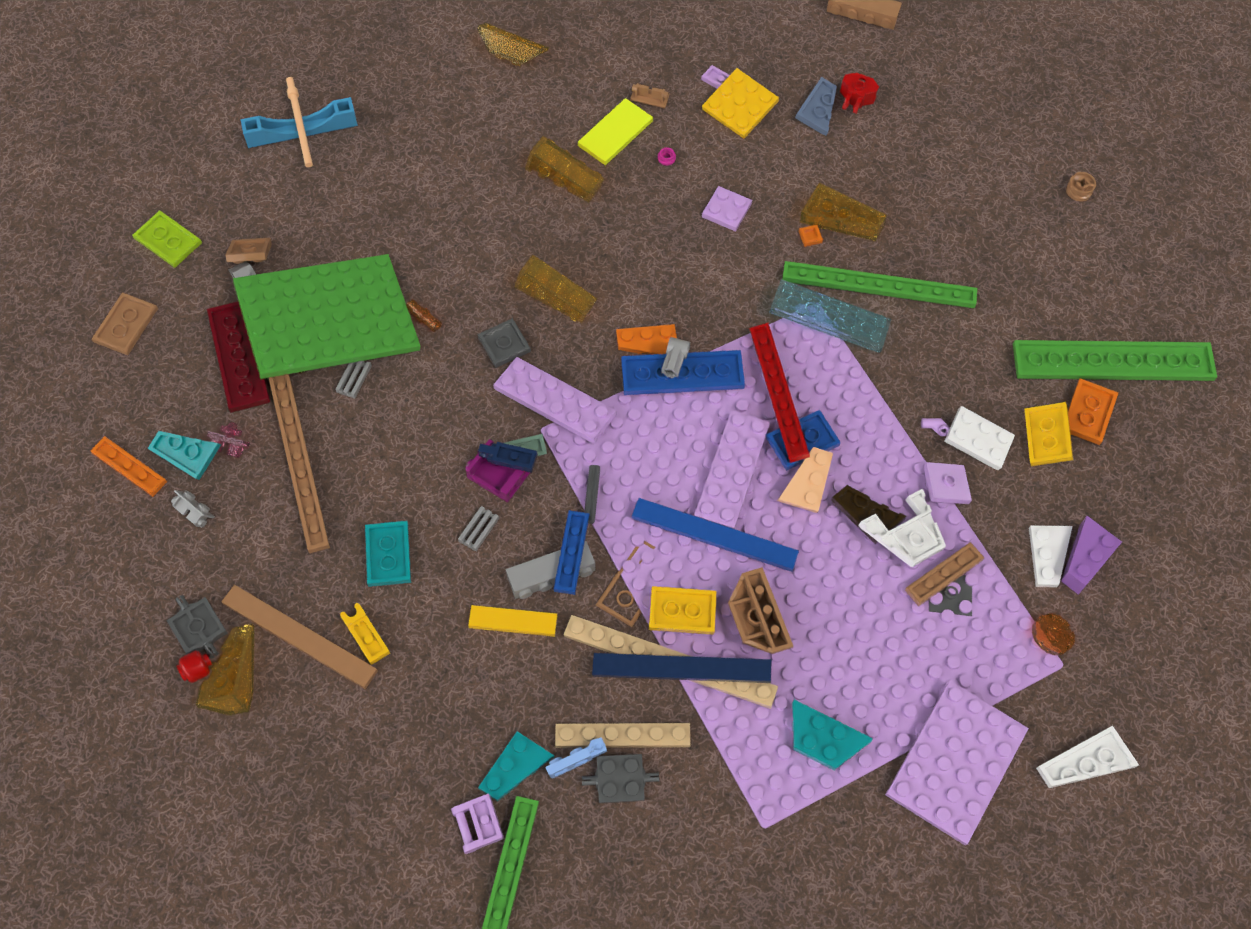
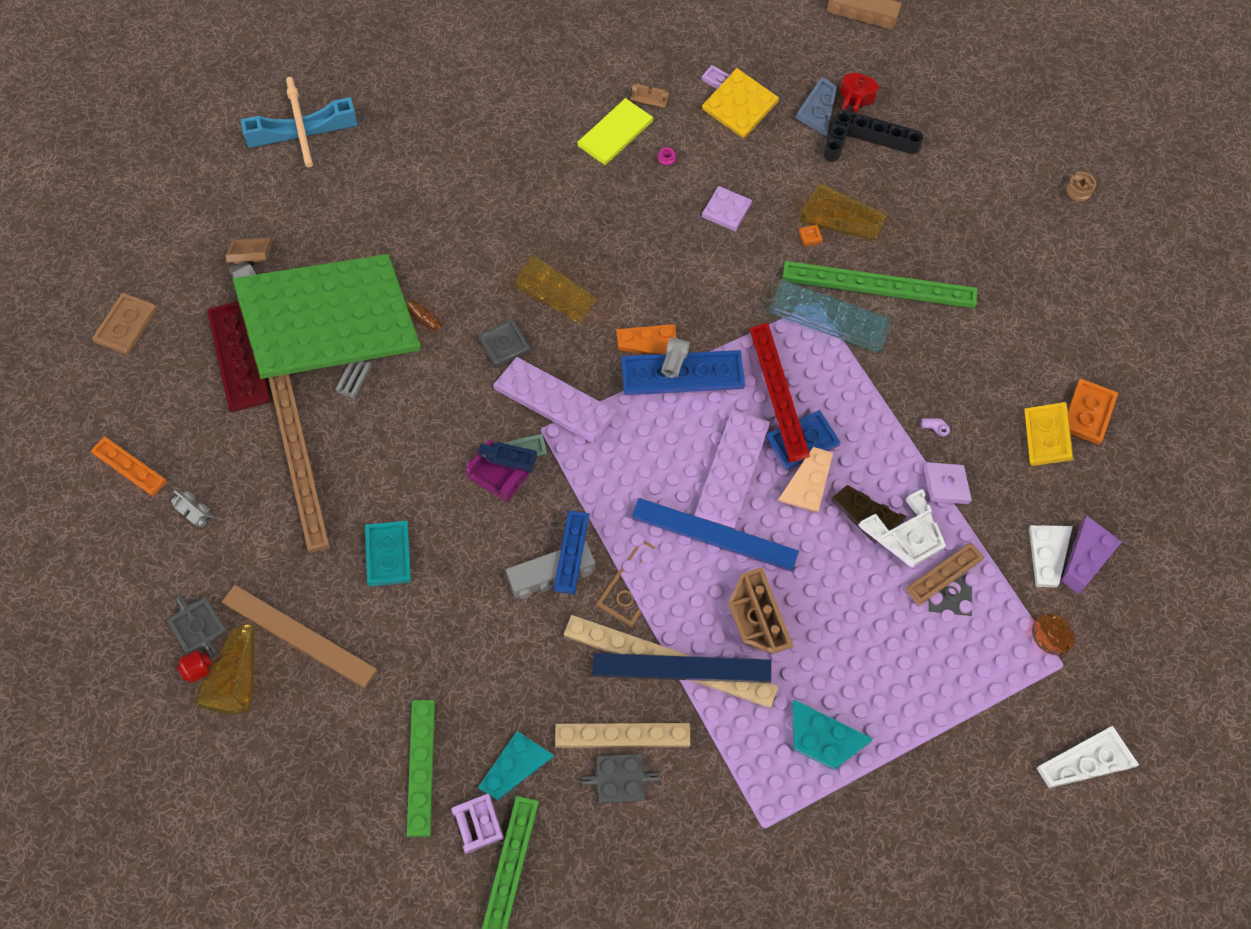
lime tile [132,210,202,268] -> none
teal wing [148,431,221,480] -> none
clear pink hips [207,422,250,458] -> none
yellow plate [340,603,390,665] -> none
light grey tile [458,506,499,551] -> none
yellow tile [468,605,557,637] -> none
clear yellow wedge [477,22,549,66] -> none
clear yellow wedge [525,136,605,203] -> none
light blue hinge [546,738,607,779] -> none
dark grey axle [584,465,600,524] -> none
yellow plate [649,586,716,635] -> none
lavender plate [885,680,1029,845] -> none
white plate [945,406,1015,470] -> none
bright green plate [1013,340,1217,381] -> none
none -> bright green plate [407,700,435,837]
none -> black beam [824,110,923,162]

